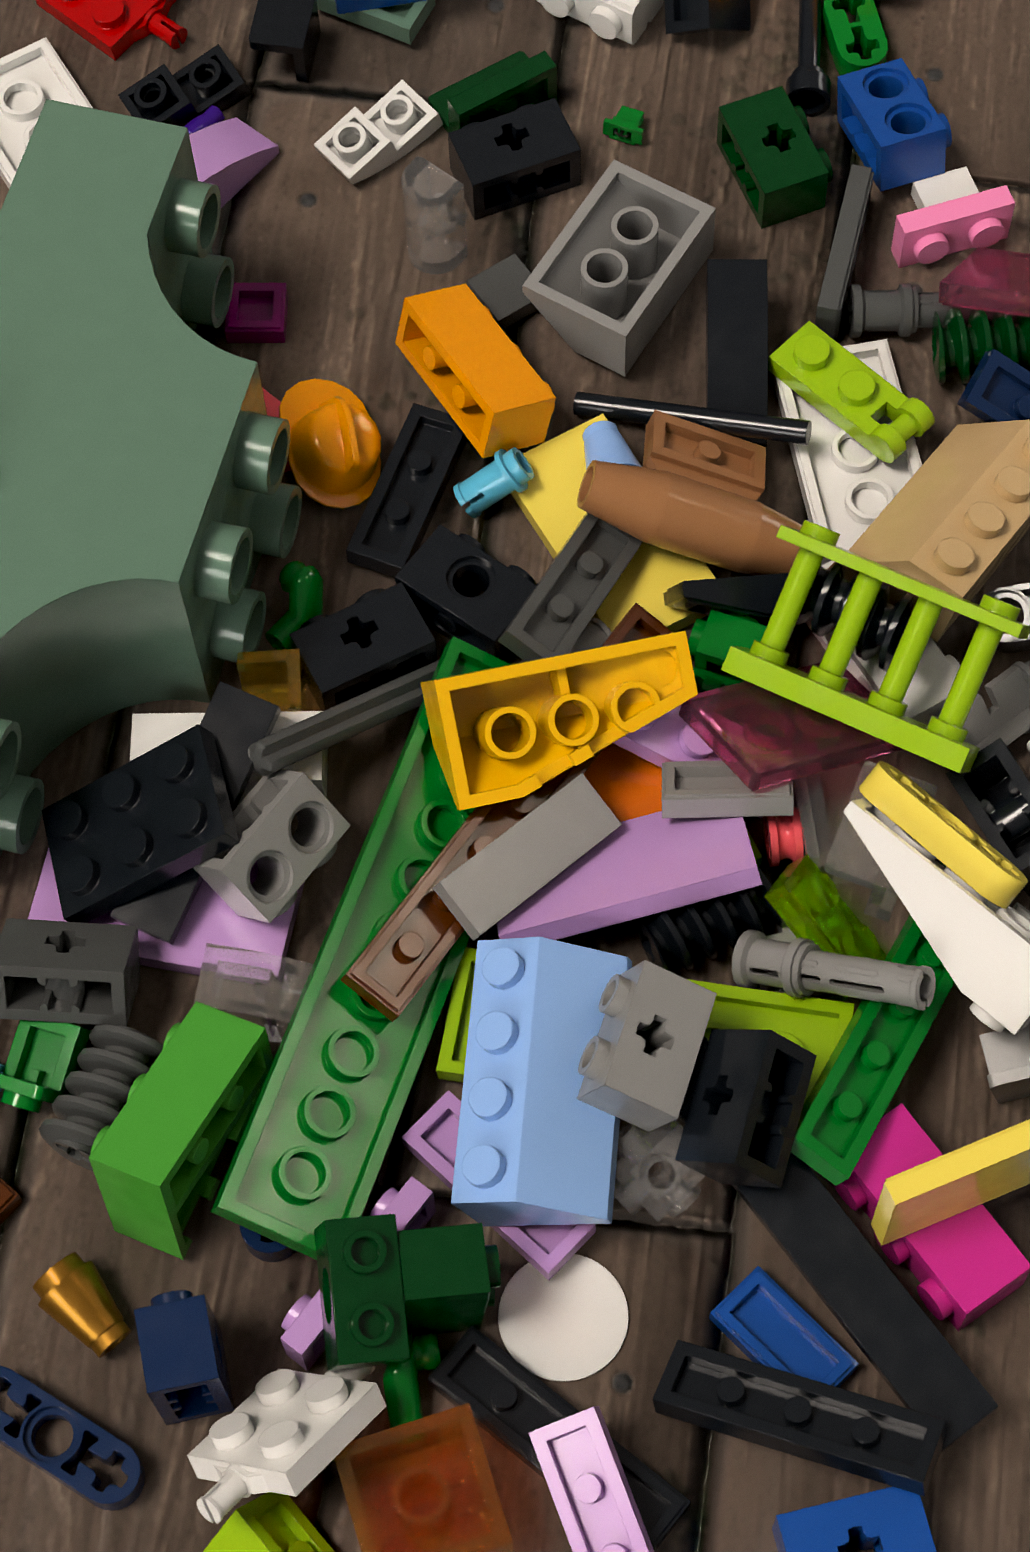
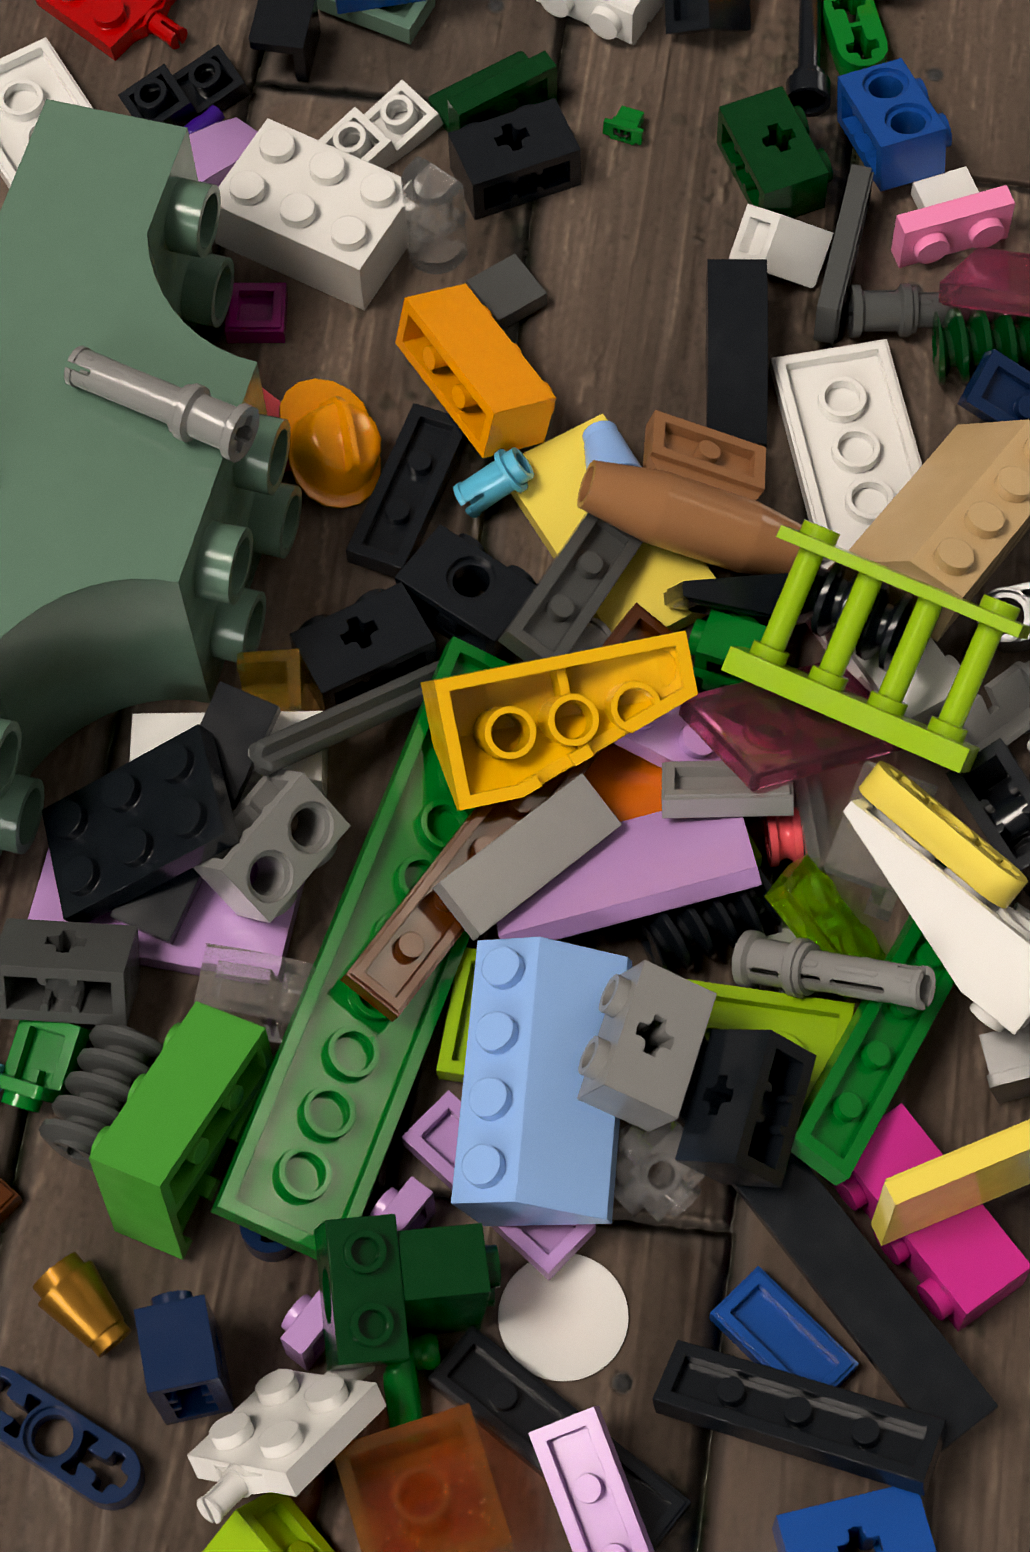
green arm [265,561,324,655] -> none
light grey slope [522,159,716,377] -> none
black bar [573,392,812,445] -> none
lime plate [768,321,935,463] -> none
none -> light grey pin [64,345,260,463]
none -> white brick [215,118,422,311]
none -> white panel [729,204,834,288]

